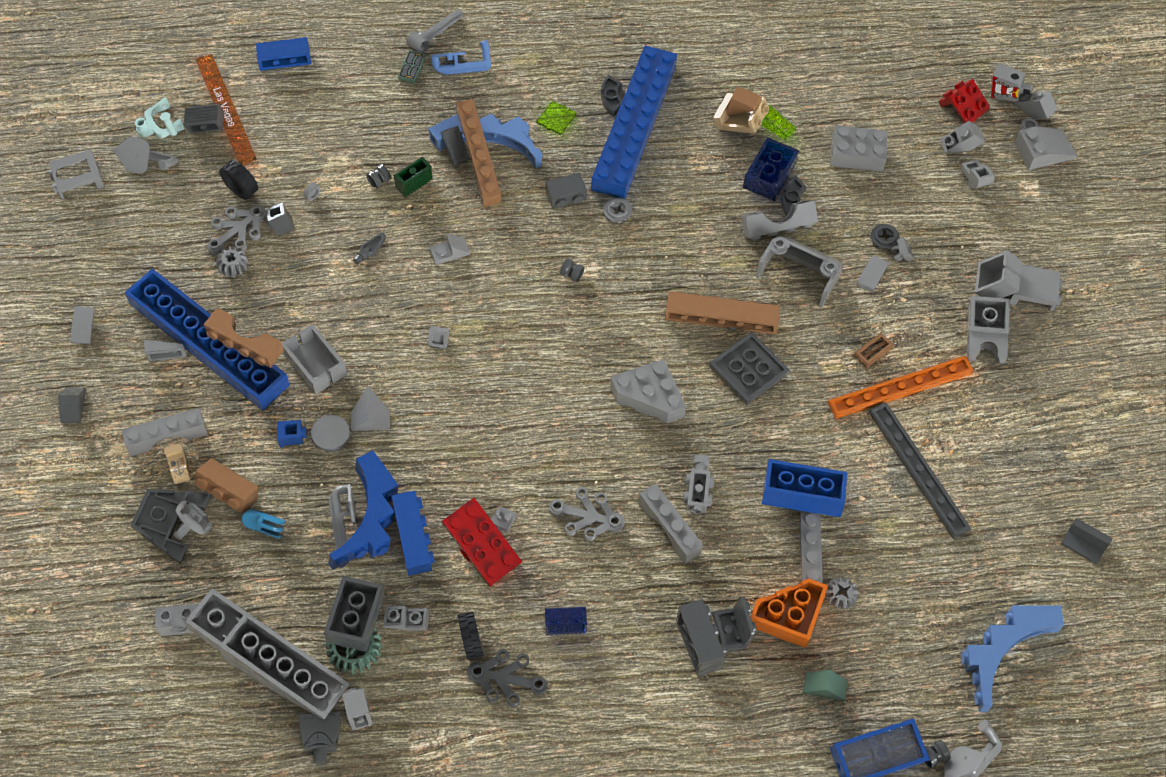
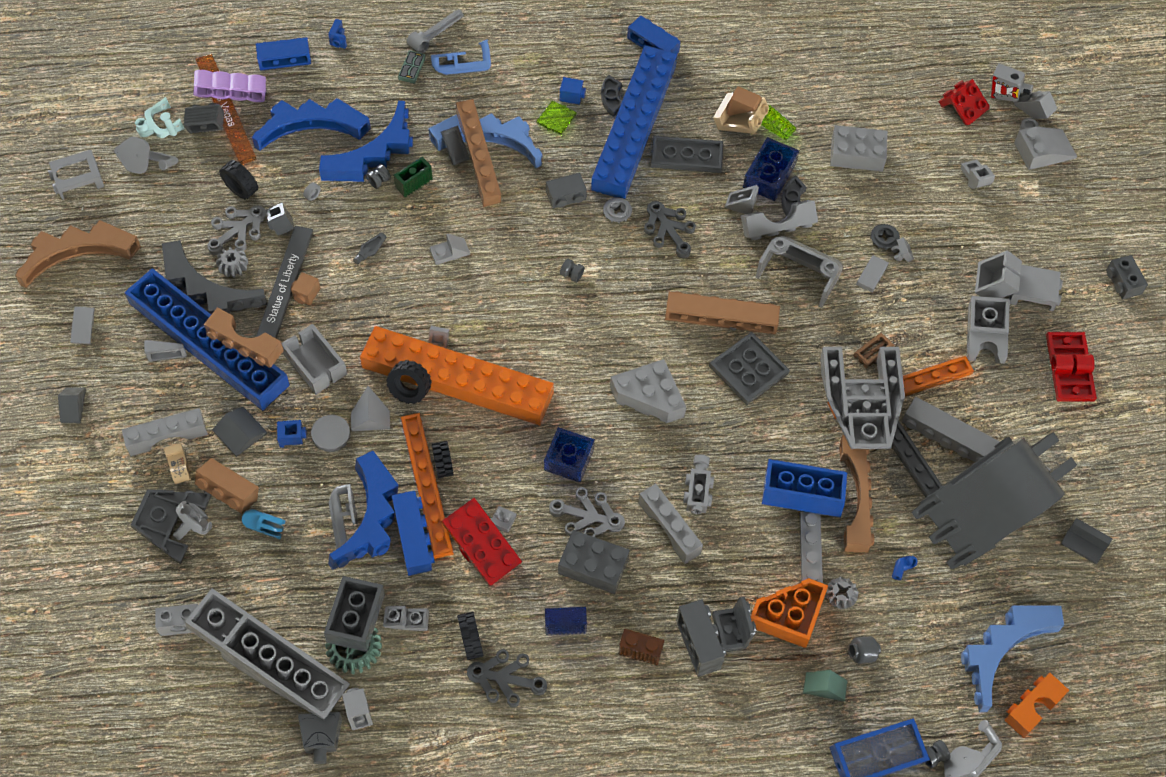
light grey slope [940,121,985,154] -> none
none -> medium nougat arch [15,220,141,288]
none -> dark grey arch [162,240,267,315]
none -> lavender brick [193,70,266,102]
none -> dark grey slope [212,407,267,457]
none -> blue arch [252,98,371,151]
none -> dark grey tile [256,226,313,339]
none -> medium nougat brick [291,272,321,306]
none -> blue arch [319,101,413,182]
none -> blue bracket [328,19,347,49]
none -> orange brick [360,326,554,426]
none -> black tyre [386,360,432,404]
none -> orange tile [401,413,454,559]
none -> black tyre [432,441,454,478]
none -> clear blue brick [544,427,595,483]
none -> dark grey brick [558,530,630,594]
none -> blue brick [560,77,586,105]
none -> reddish brown brick [618,628,664,666]
none -> blue brick [627,15,680,54]
none -> dark grey plant [644,201,696,258]
none -> dark grey tile [651,136,723,173]
none -> light grey slope [725,185,759,214]
none -> light grey wedge [820,347,905,449]
none -> medium nougat arch [839,435,874,553]
none -> dark grey head [848,636,881,664]
none -> blue arm [892,556,918,580]
none -> light grey brick [902,396,1051,470]
none -> dark grey piece [911,432,1077,569]
none -> orange arch [1004,673,1069,738]
none -> red plate [1046,332,1097,402]
none -> dark grey brick [1106,255,1148,300]

